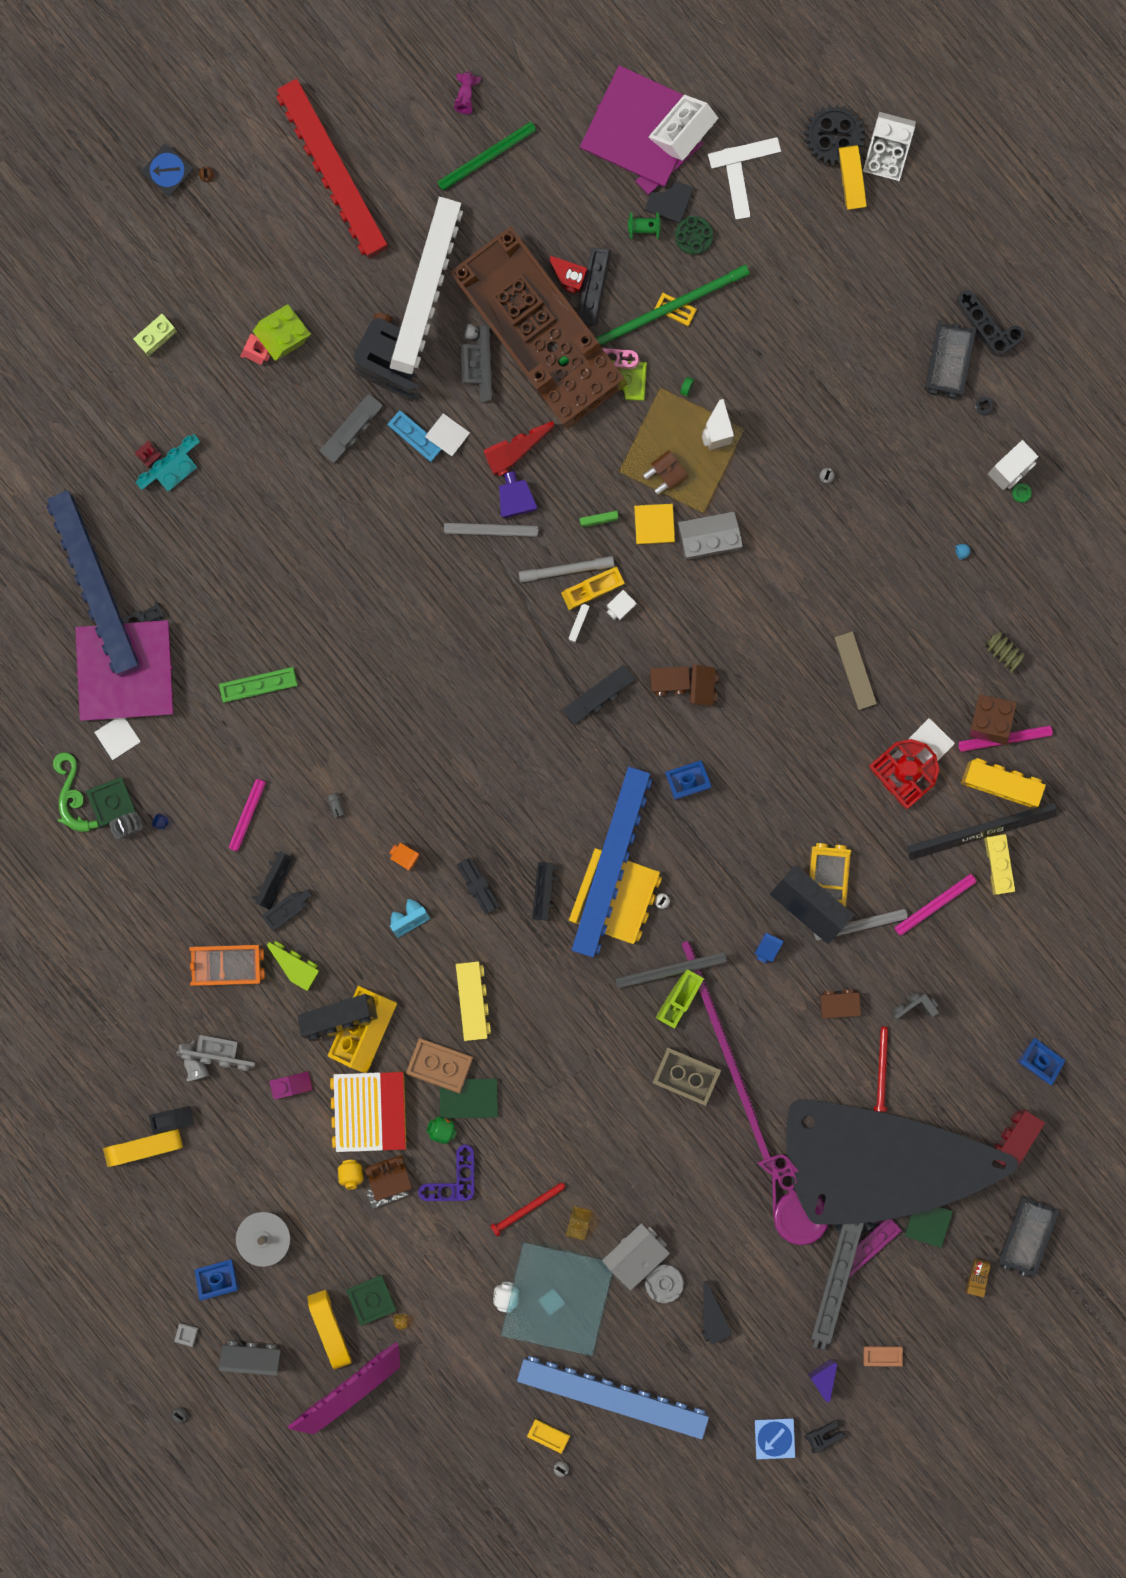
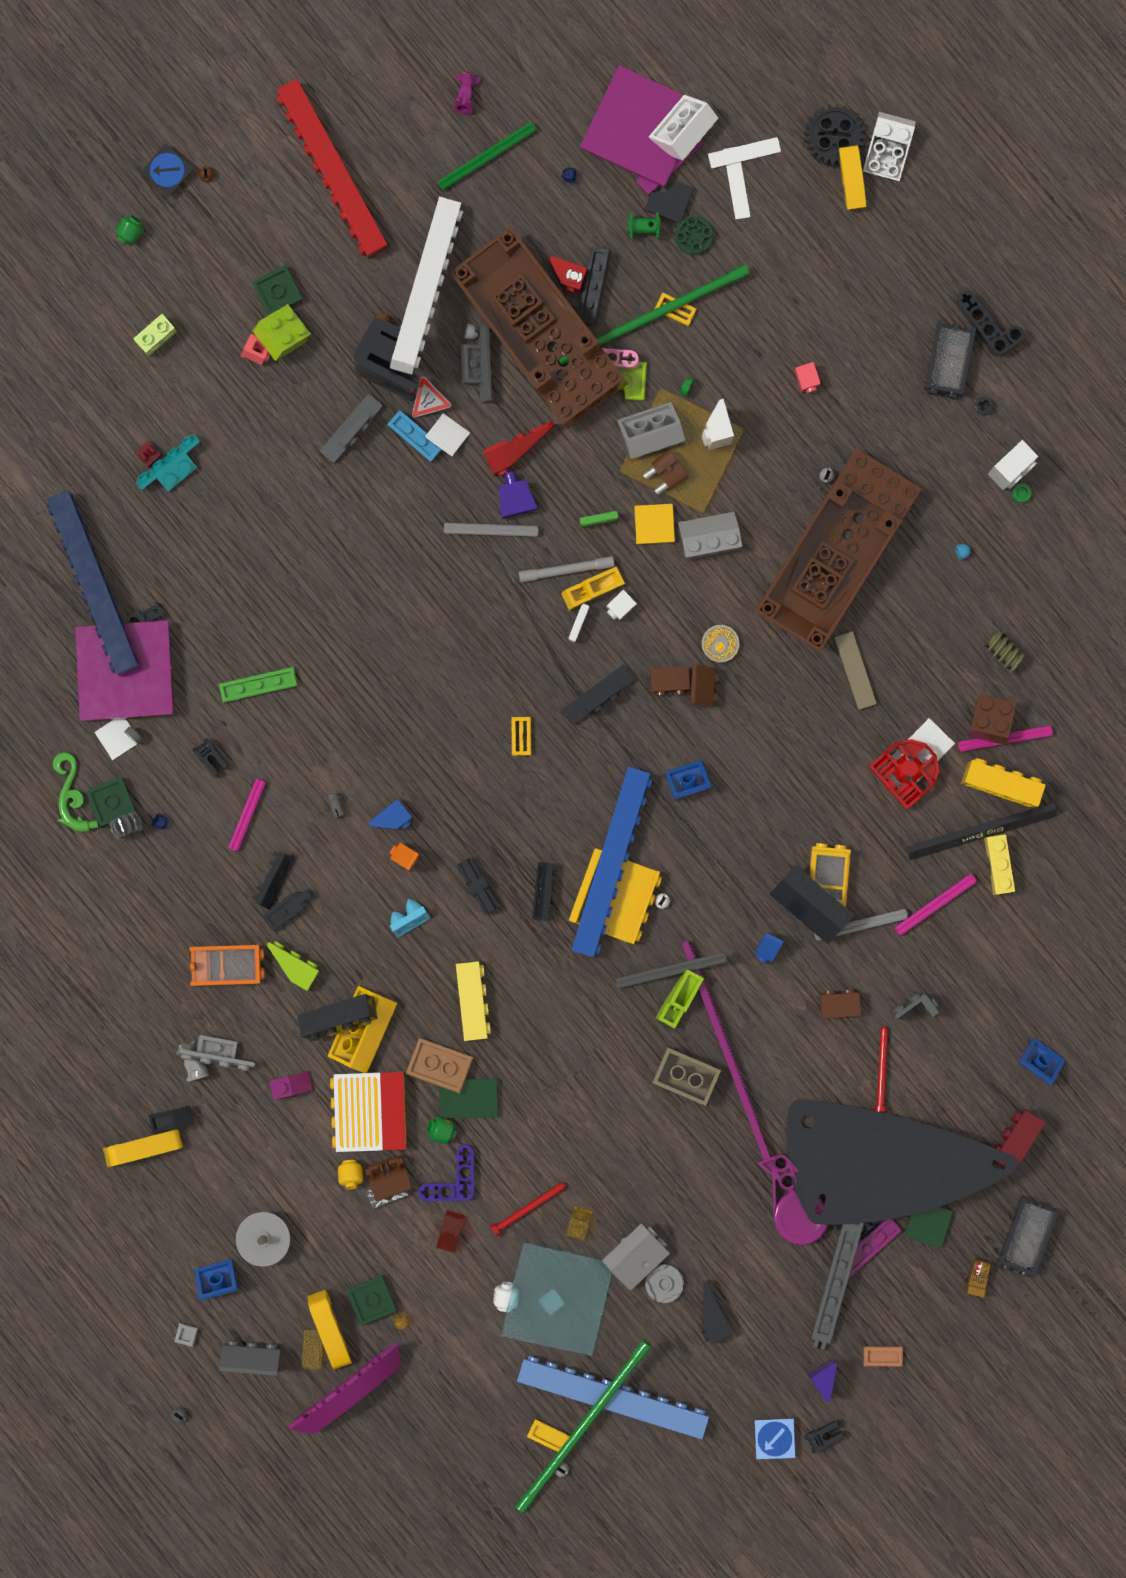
none -> green head [115,215,144,244]
none -> dark grey tile [124,727,142,745]
none -> black piece [192,738,229,777]
none -> dark green plate [252,265,303,316]
none -> clear yellow tile [302,1329,323,1370]
none -> blue slope [368,799,413,830]
none -> piece [412,376,452,417]
none -> clear red slope [436,1210,465,1253]
none -> yellow tile [512,717,531,756]
none -> green piece [515,1340,652,1513]
none -> clear blue hinge [562,168,576,183]
none -> light grey slope [617,402,685,459]
none -> tile [701,625,739,663]
none -> reddish brown piece [755,448,922,652]
none -> coral brick [794,362,821,394]

